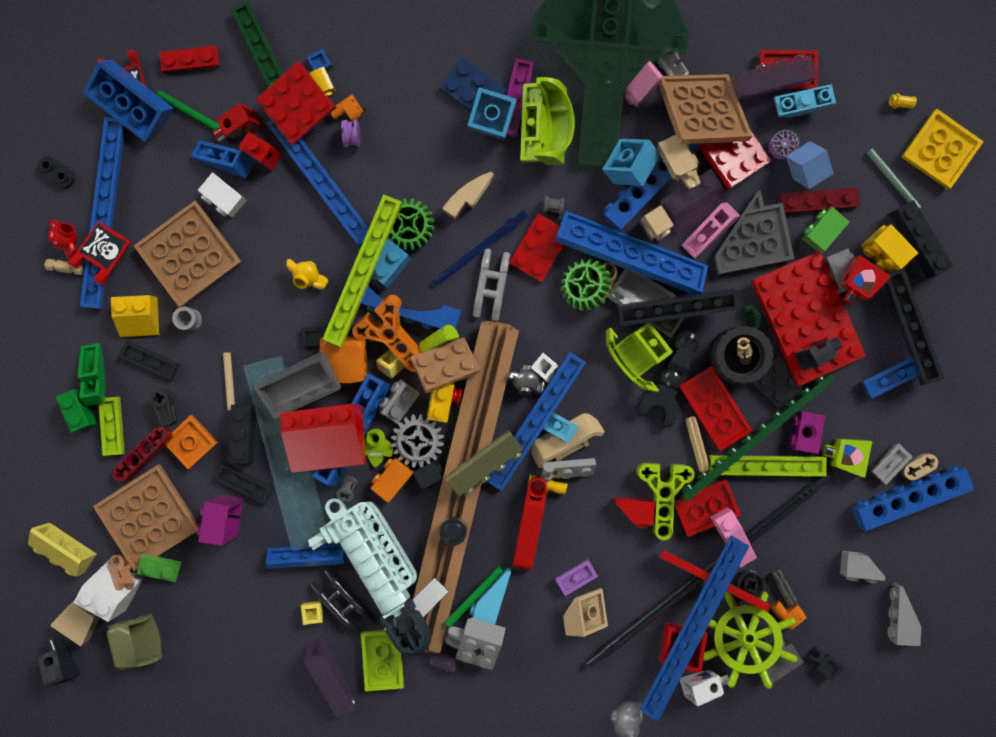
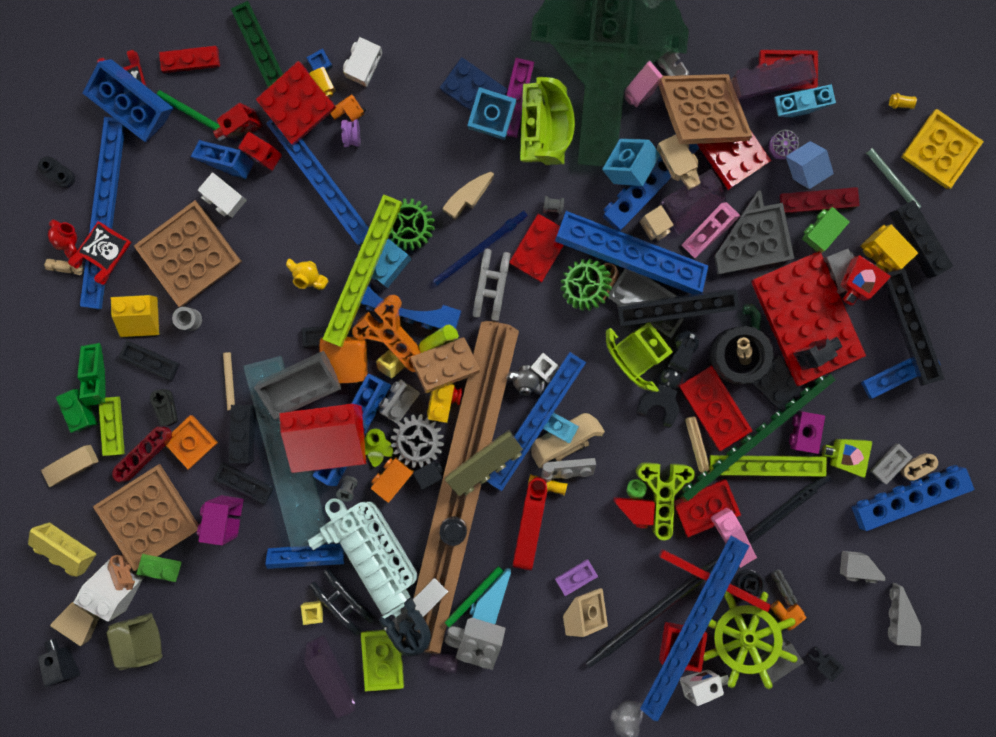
none -> tan slope [41,445,99,487]
none -> white brick [343,37,383,87]
none -> bright green tile [627,479,647,500]

